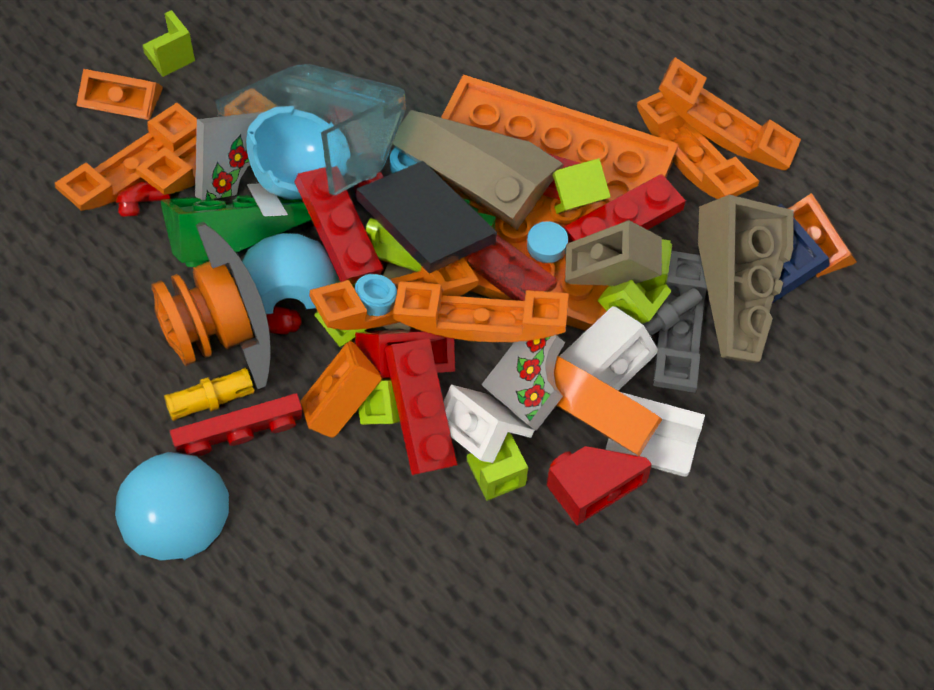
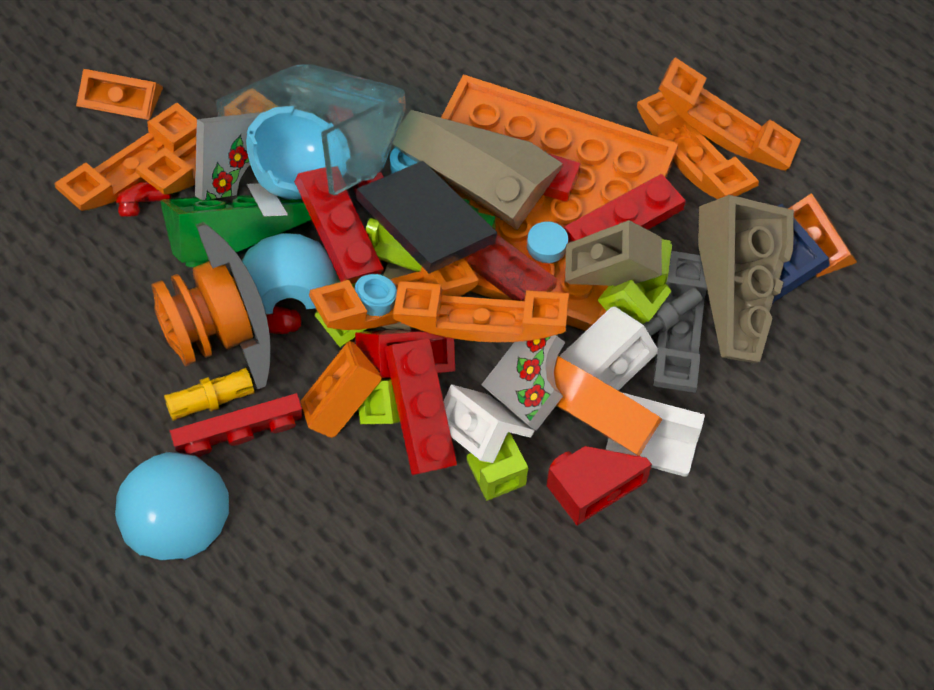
lime panel [142,10,195,77] -> none
lime panel [553,158,611,214] -> none

